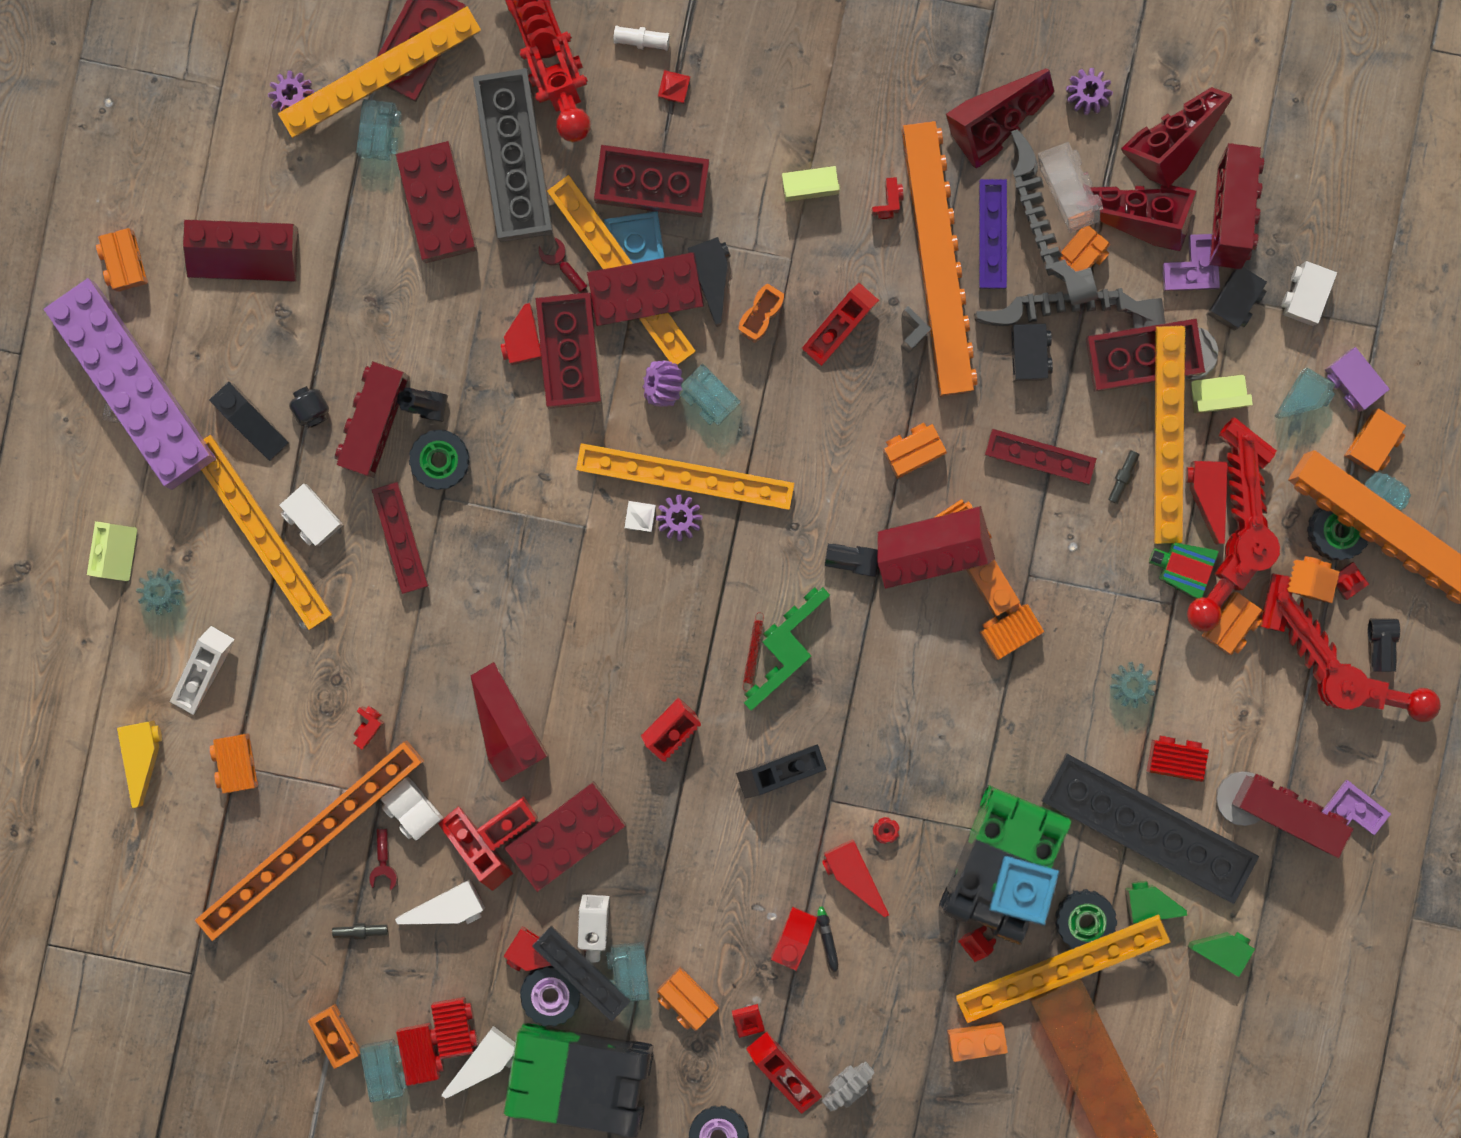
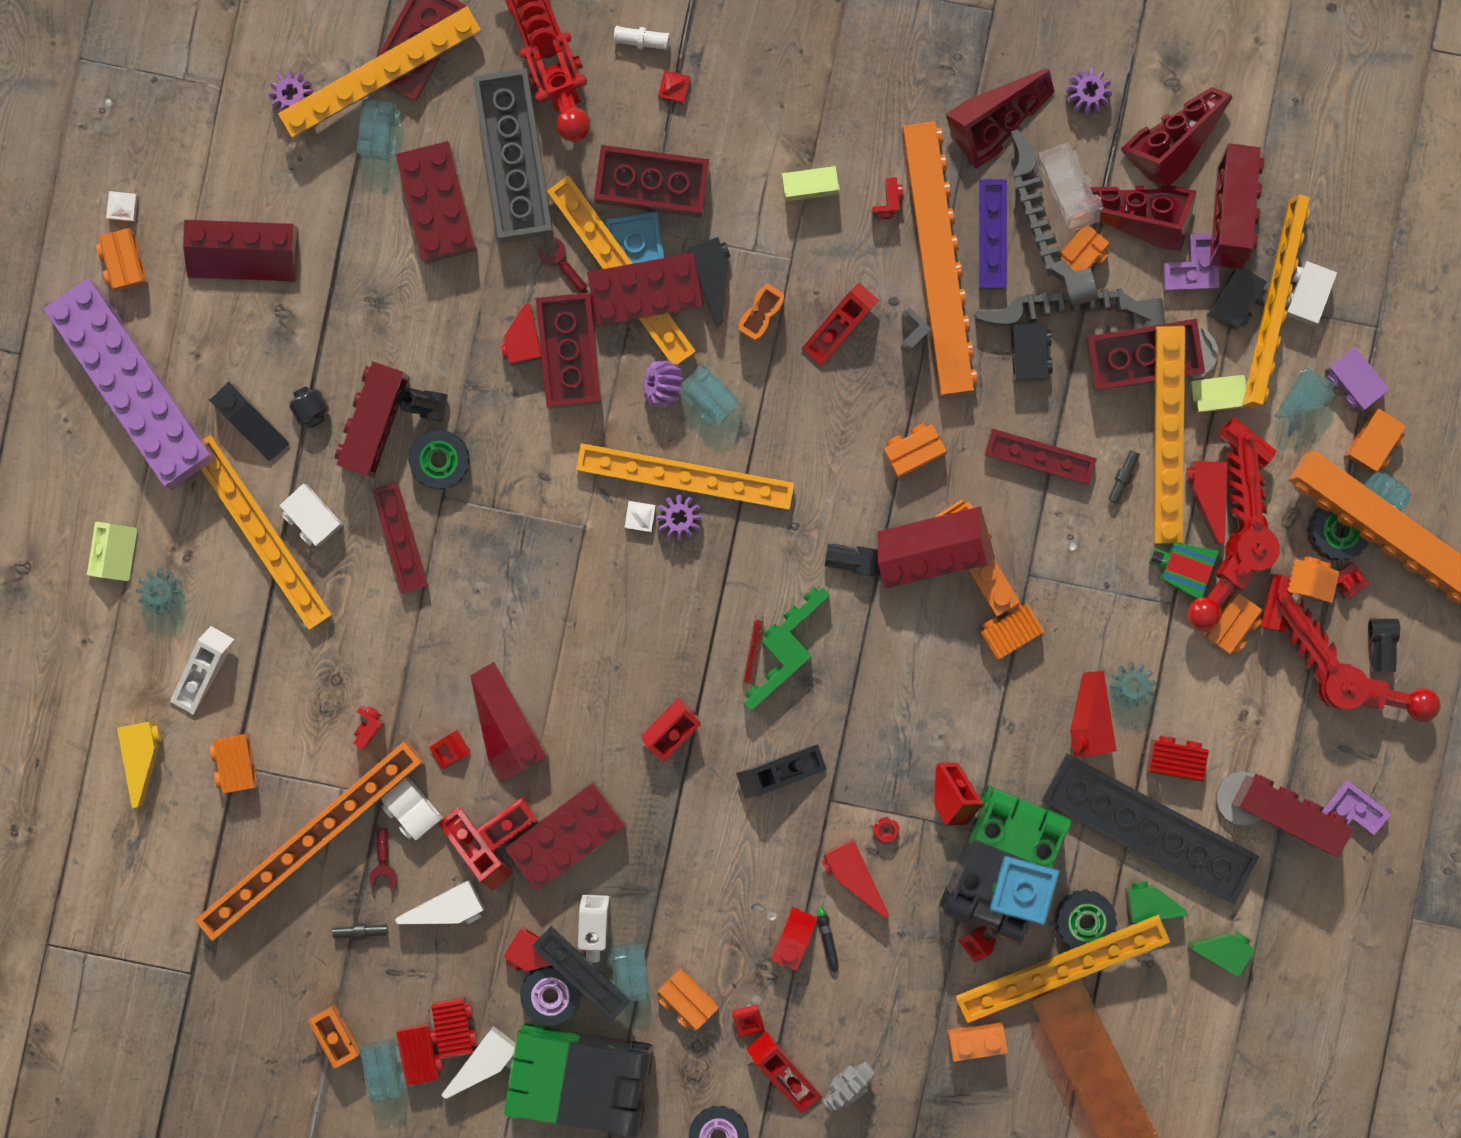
none -> white tile [106,191,138,222]
none -> red slope [429,730,471,770]
none -> red slope [934,763,983,826]
none -> red slope [1070,670,1117,757]
none -> light orange plate [1242,194,1310,408]

